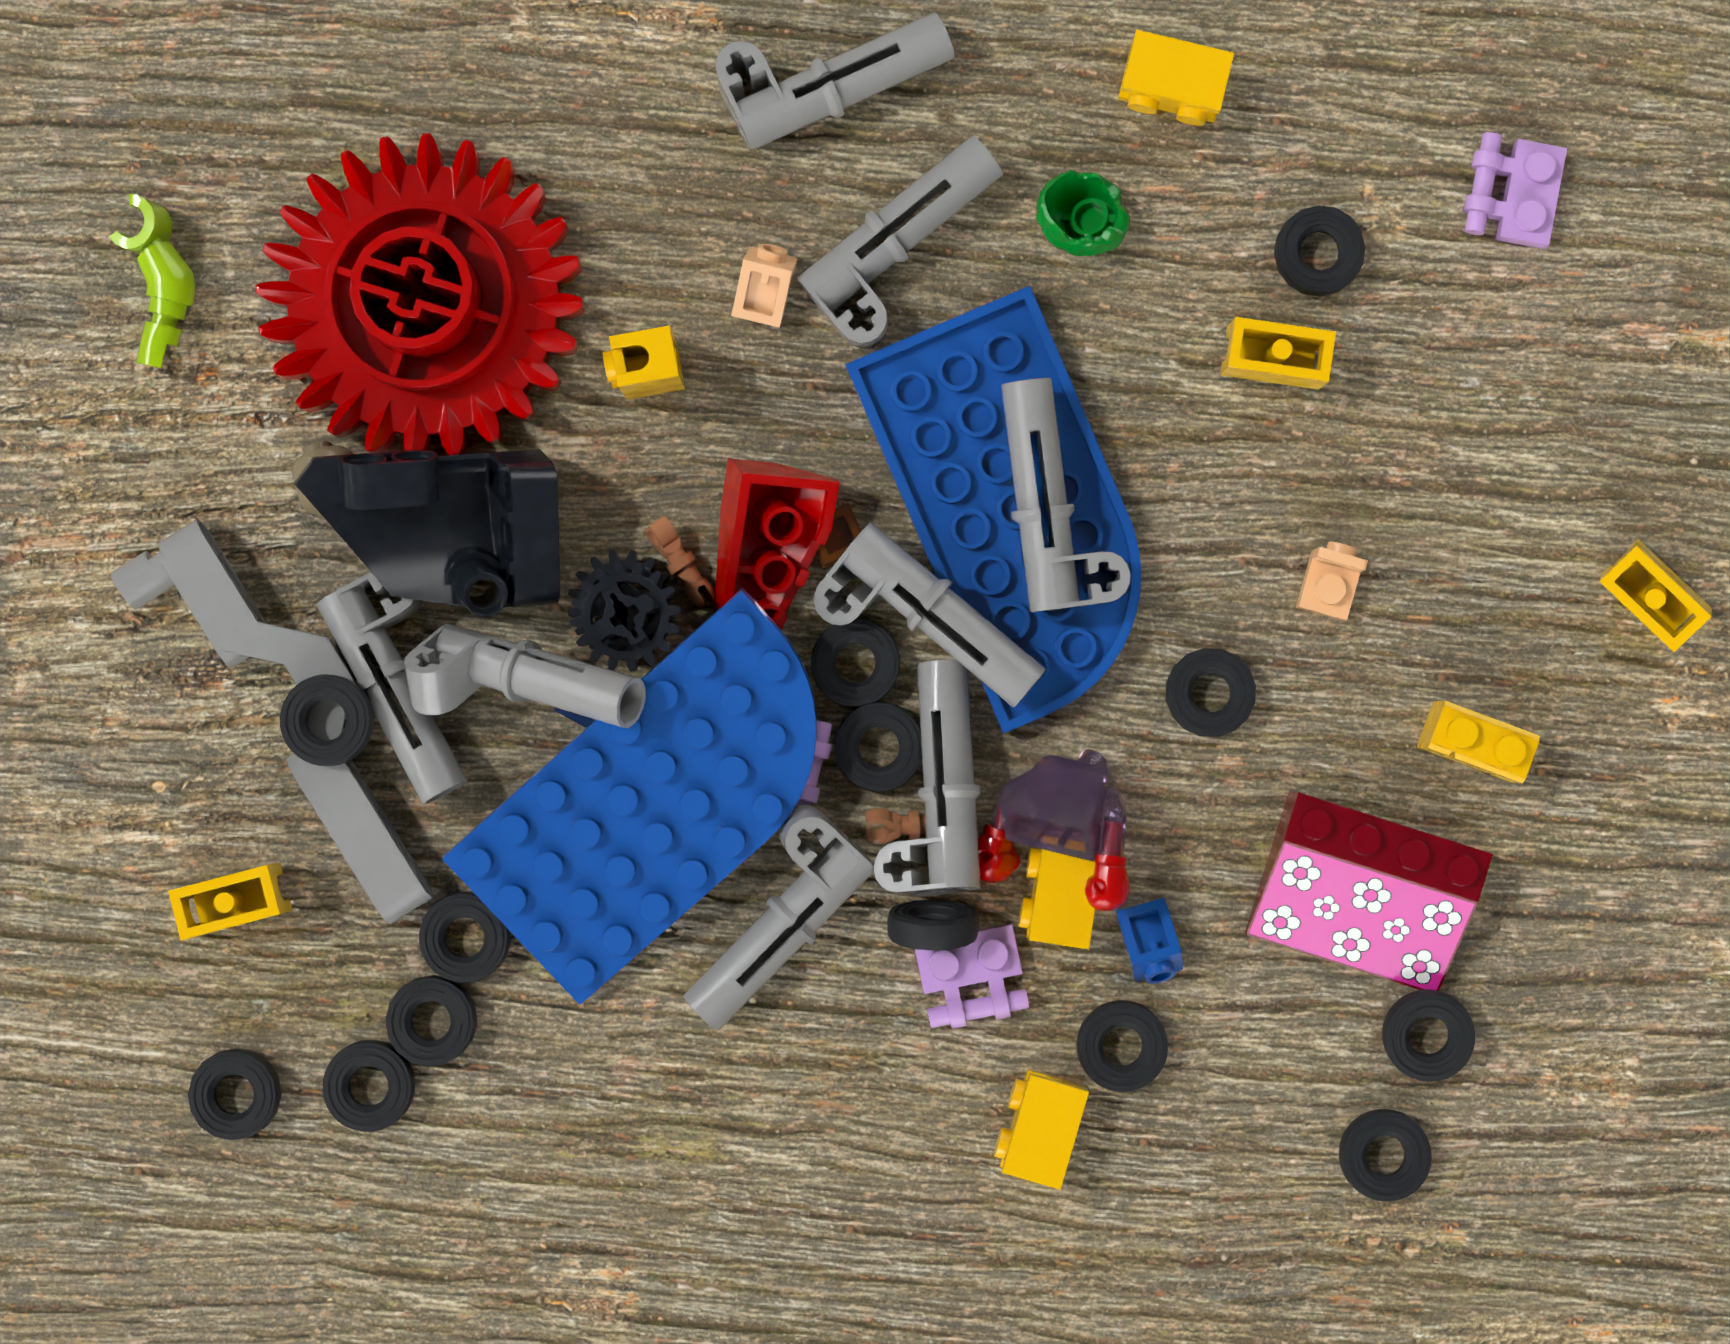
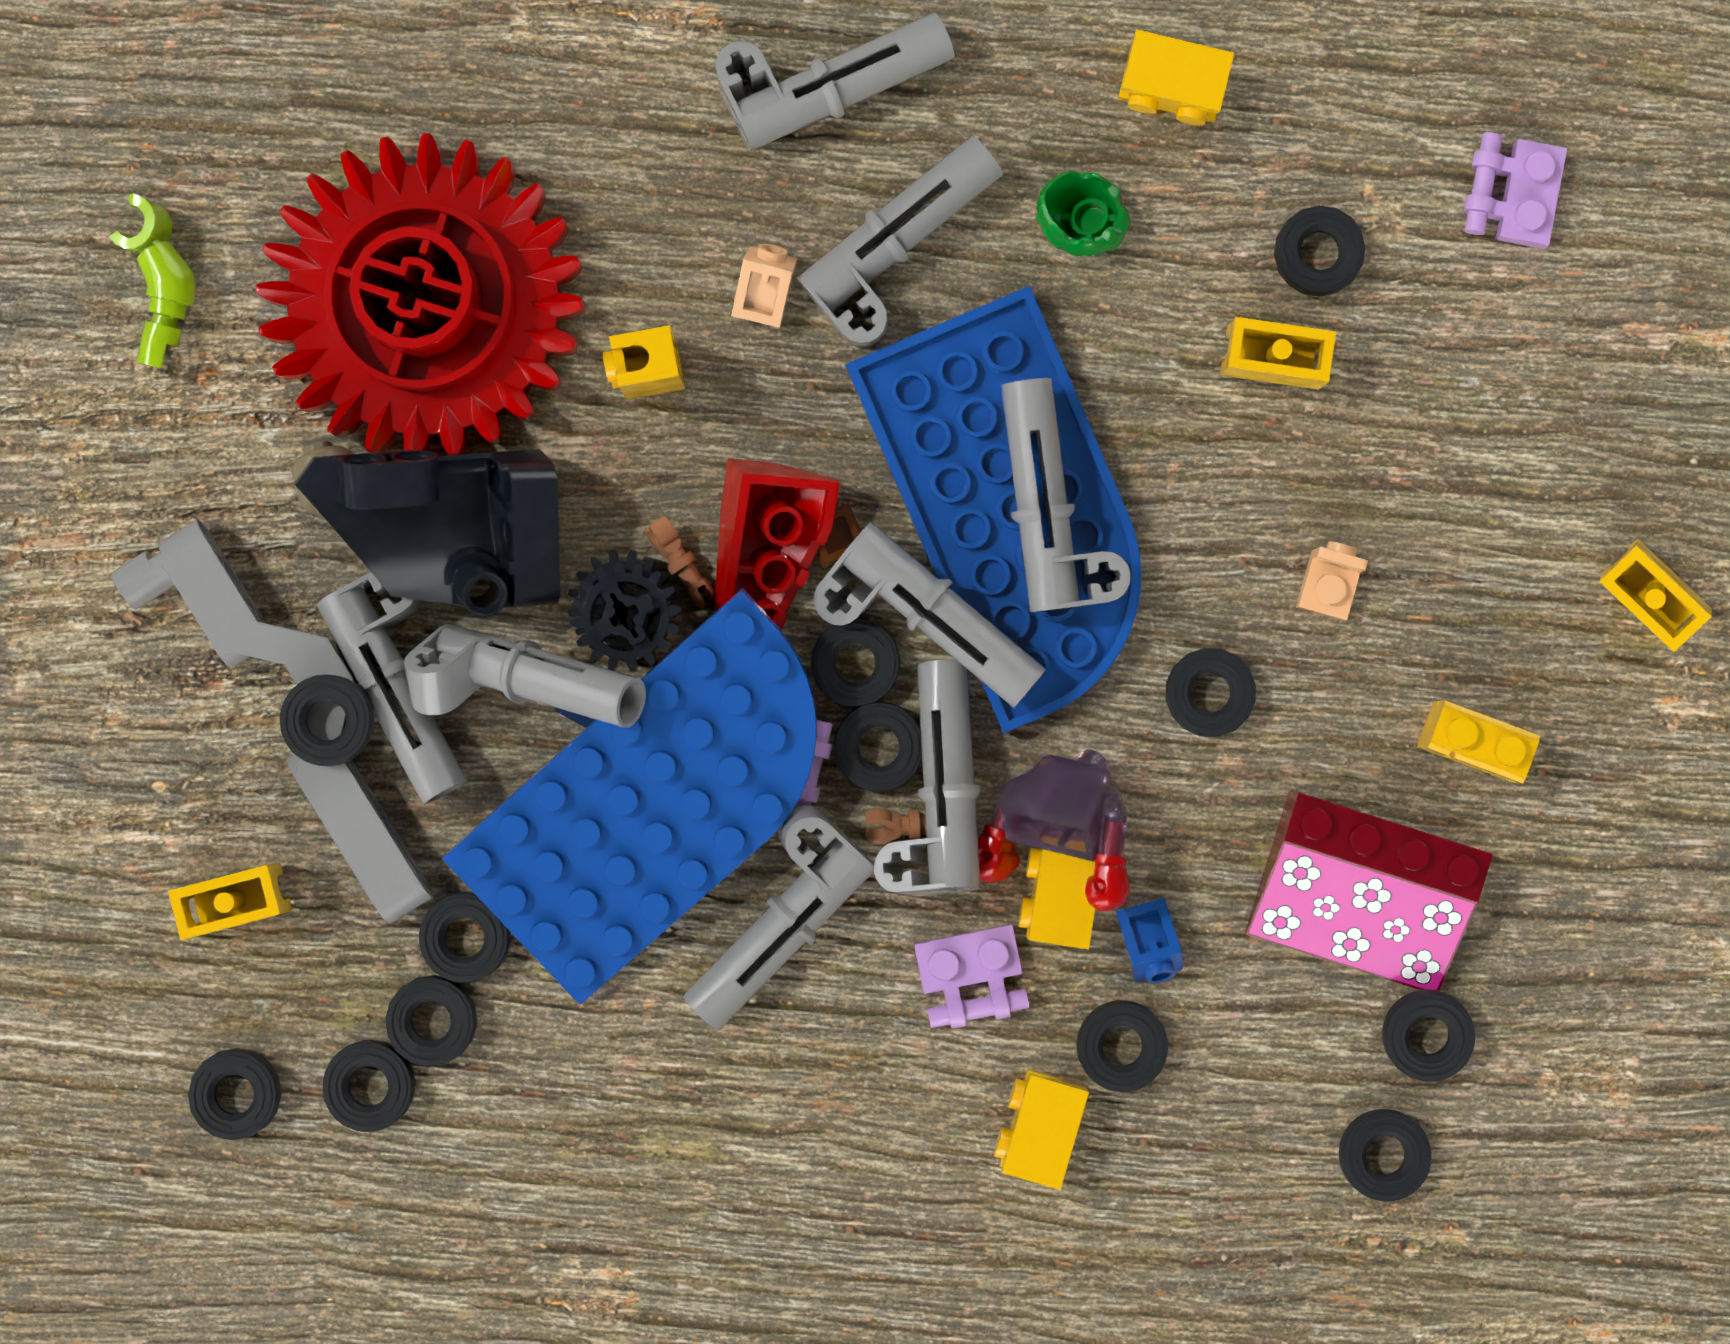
black tyre [887,899,979,951] -> none

